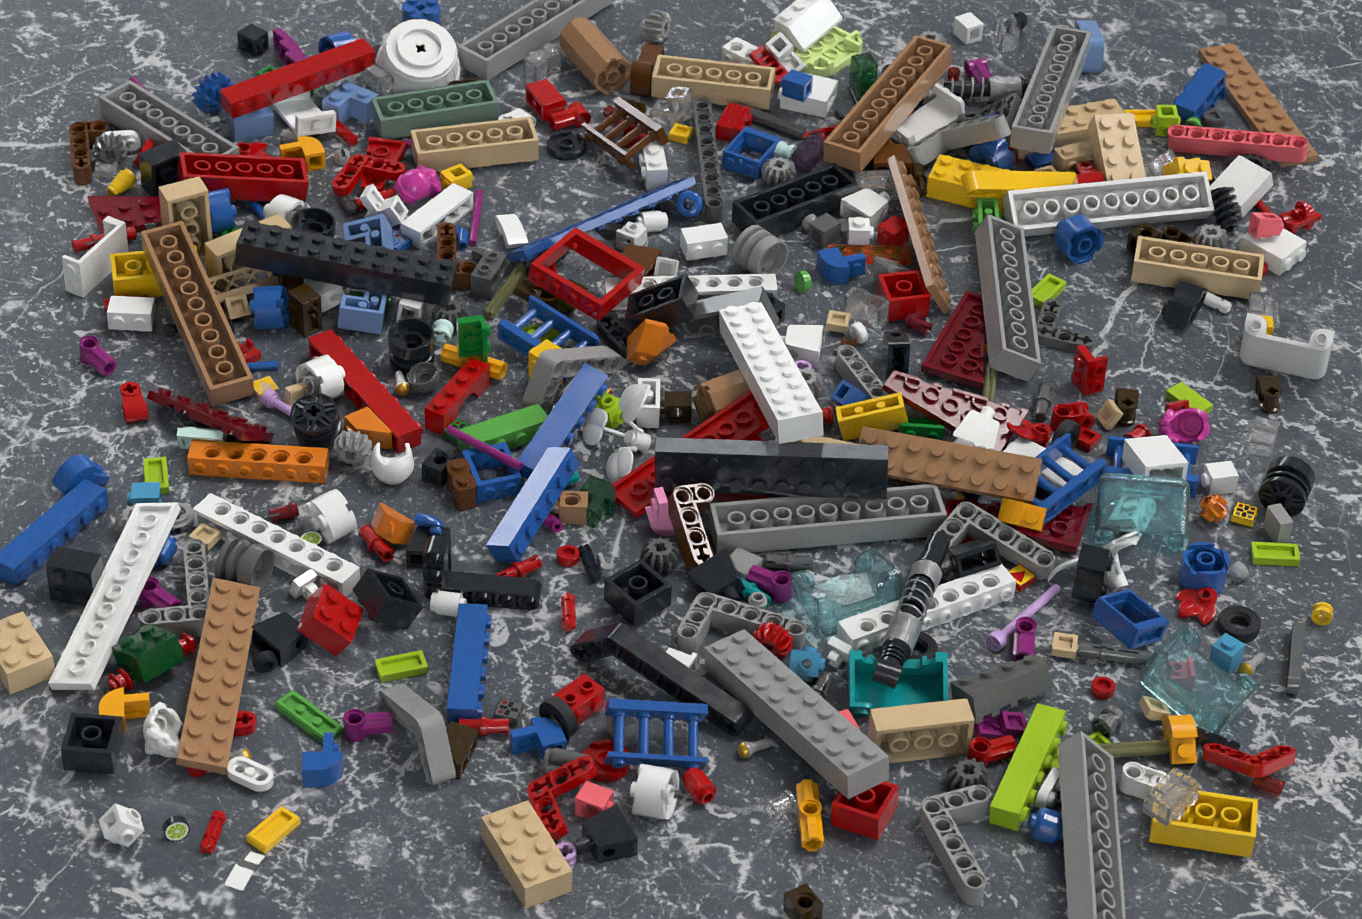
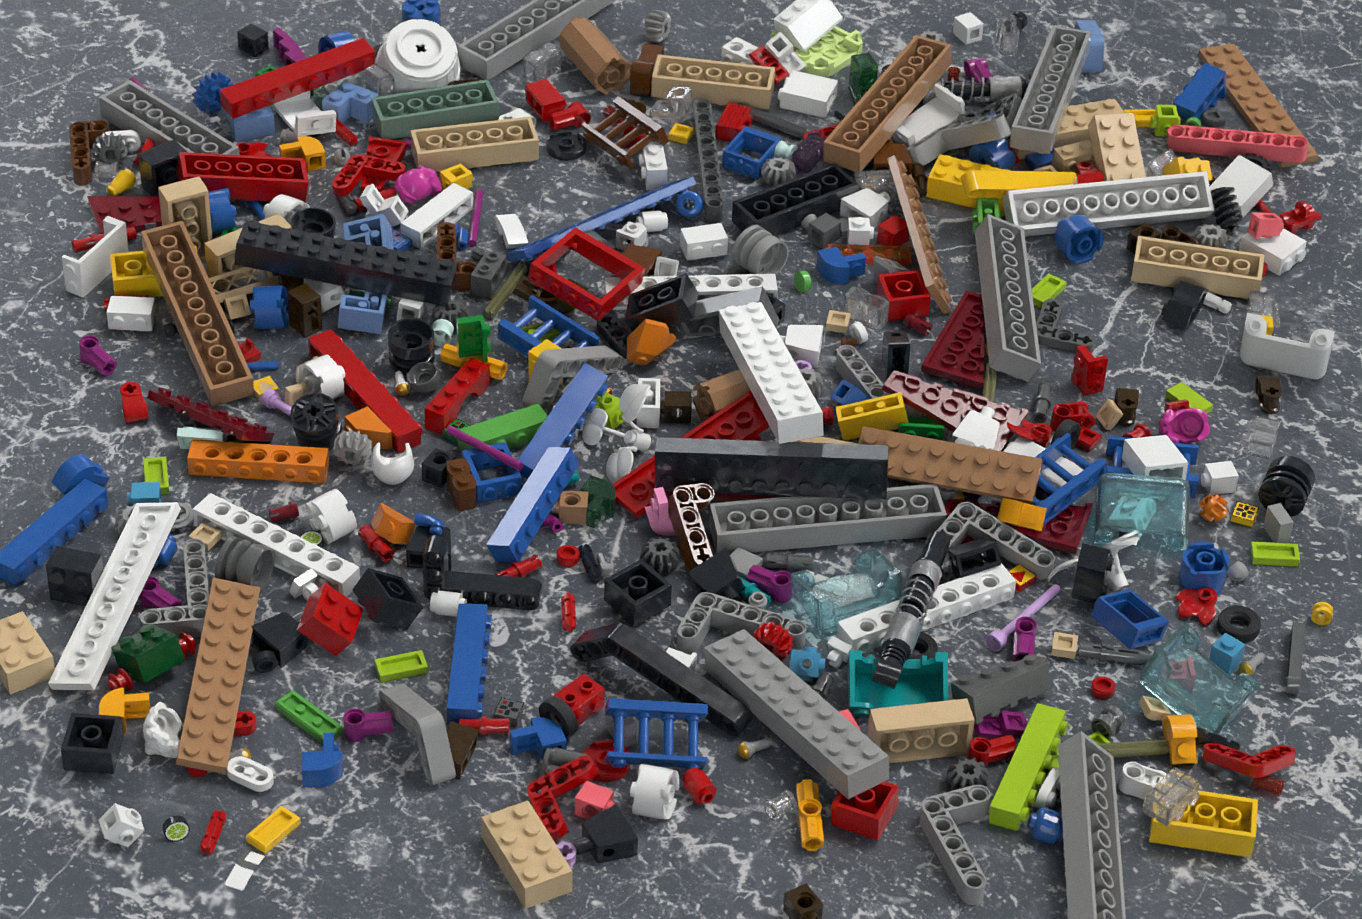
blue brick [781,69,813,102] -> none

